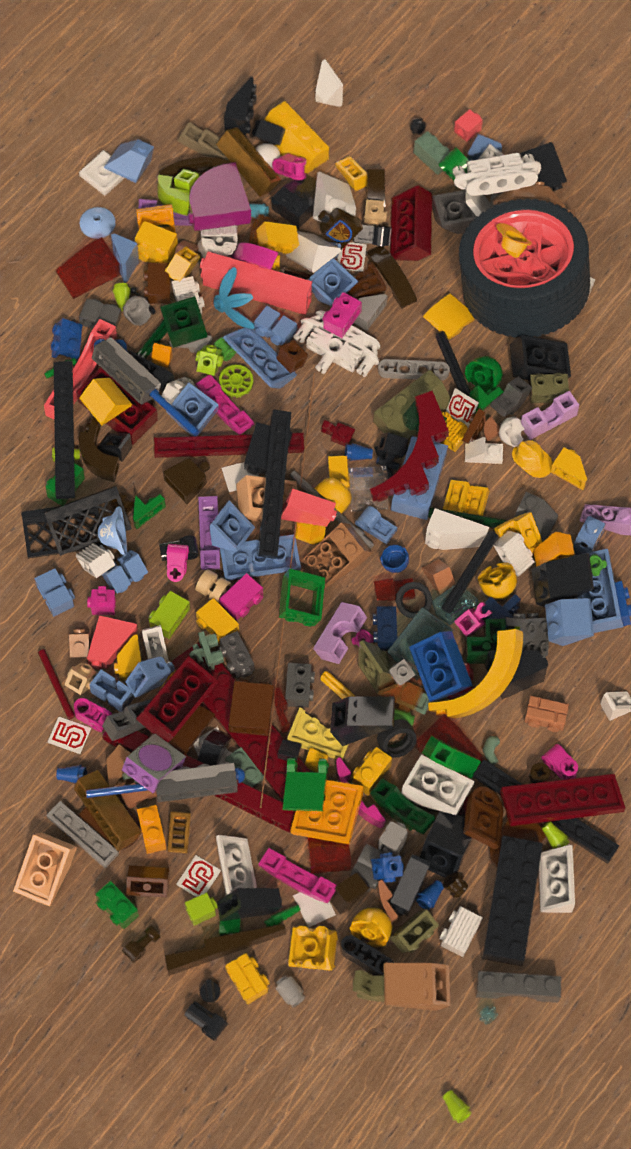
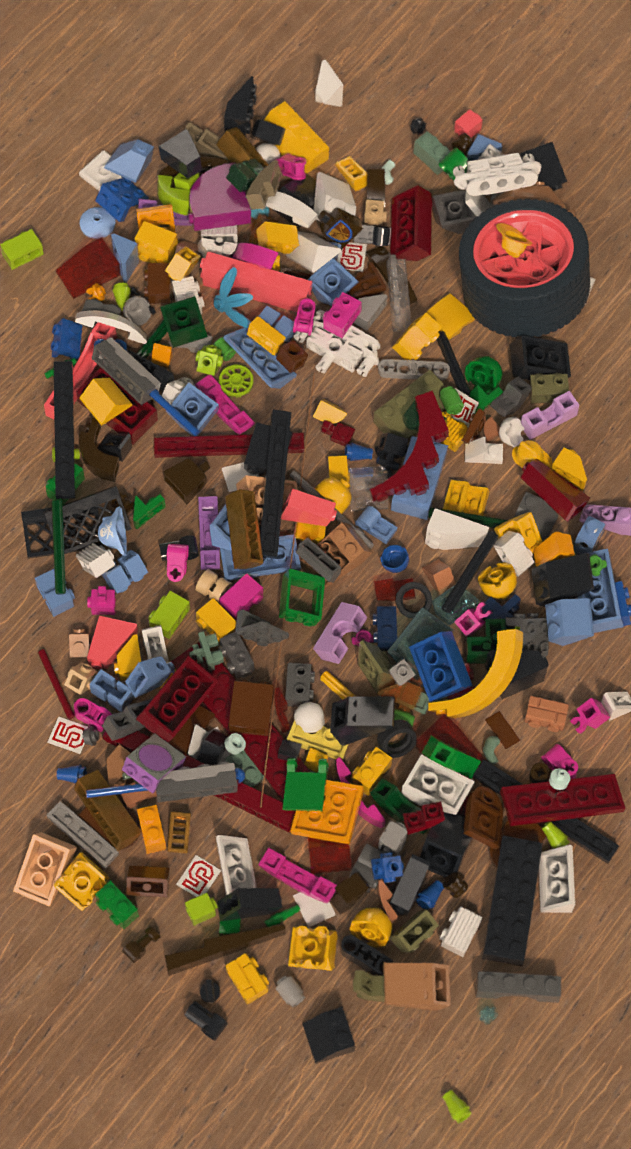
none -> lime brick [0,229,44,270]
none -> dark green axle [52,500,66,595]
none -> yellow slope [53,852,109,911]
none -> white slope [75,311,147,344]
none -> dark grey plate [83,726,99,746]
none -> light orange plate [86,283,106,301]
none -> blue bracket [95,178,149,223]
none -> slope [159,130,202,179]
none -> white sticker [188,724,210,759]
none -> pearl gold brick [225,489,264,569]
none -> light aqua tile [225,733,246,755]
none -> clear green piece [226,158,264,192]
none -> dark grey bracket [235,610,289,646]
none -> dark tan slope [246,160,282,210]
none -> yellow slope [246,317,285,356]
none -> white slope [262,191,318,228]
none -> dark pink piece [293,299,315,336]
none -> white hair [294,702,325,733]
none -> dark grey piece [296,537,341,583]
none -> black slope [302,1007,355,1064]
none -> yellow brick [313,399,347,423]
none -> light aqua arm [381,160,395,185]
none -> clear fence [387,255,411,332]
none -> yellow brick [392,313,442,360]
none -> dark red slope [403,801,445,835]
none -> bright green brick [440,386,464,415]
none -> dark brown wheel [452,133,474,156]
none -> reddish brown sticker [485,711,521,749]
none -> dark red slope [520,459,590,522]
none -> light aqua tile [549,768,570,790]
none -> dark pink brick [570,697,611,734]

